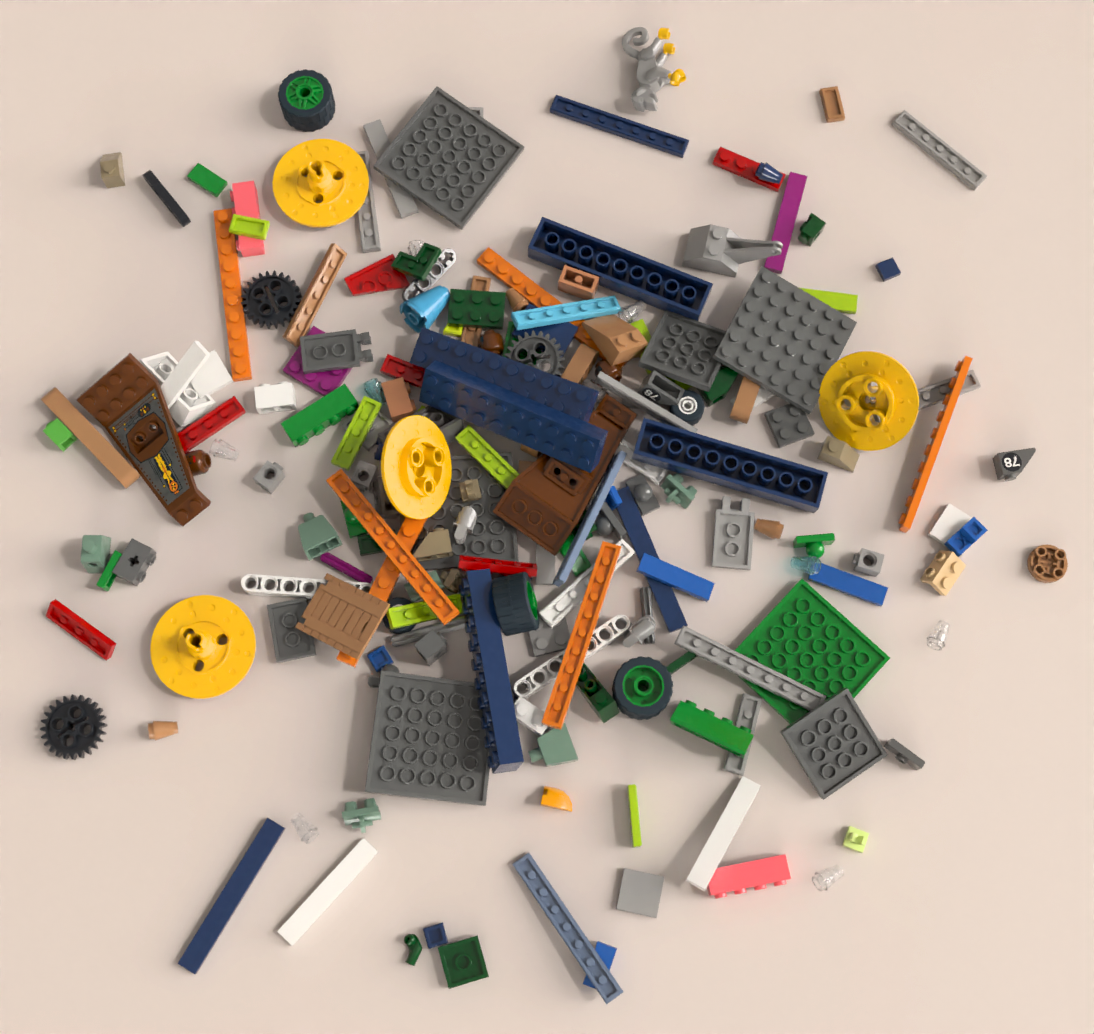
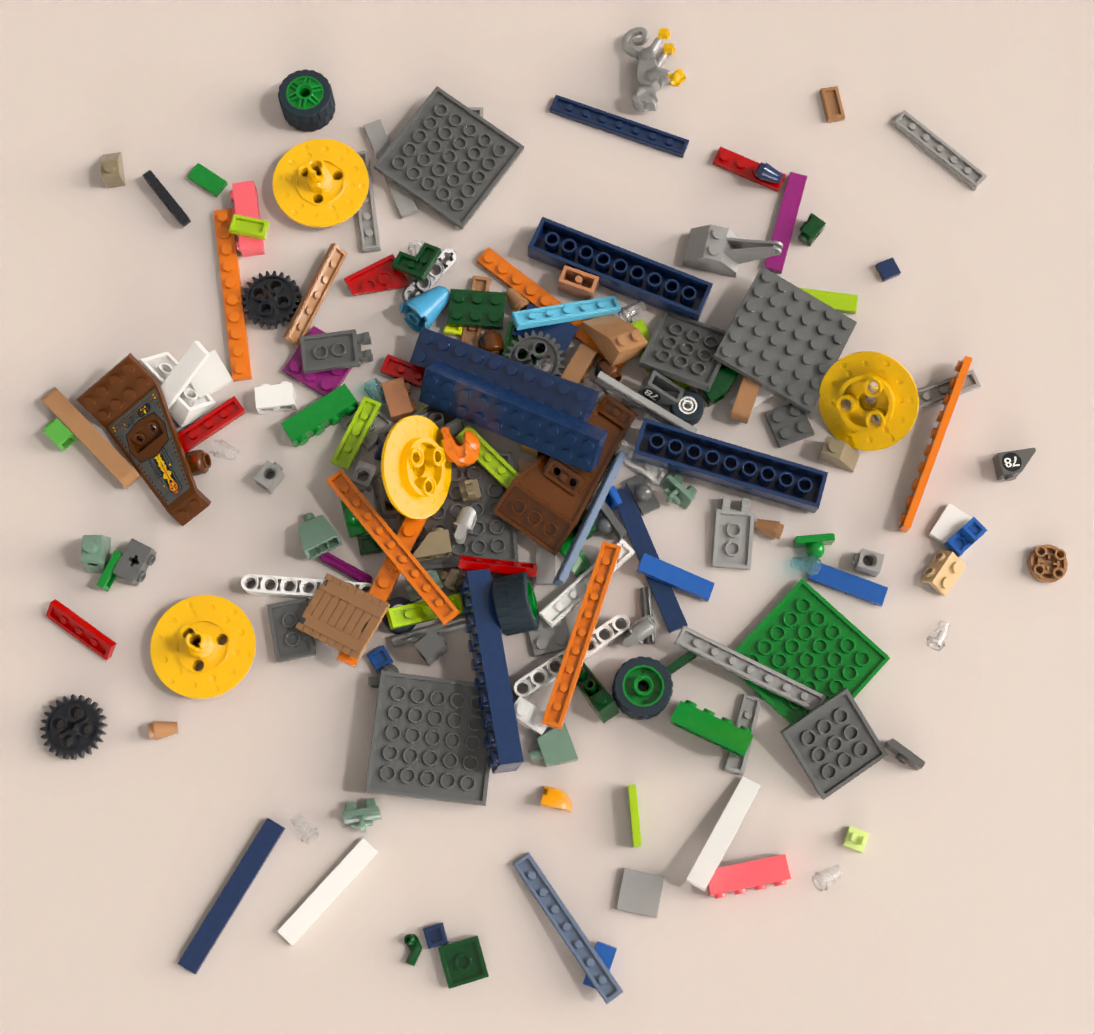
none -> orange helmet [441,426,481,467]

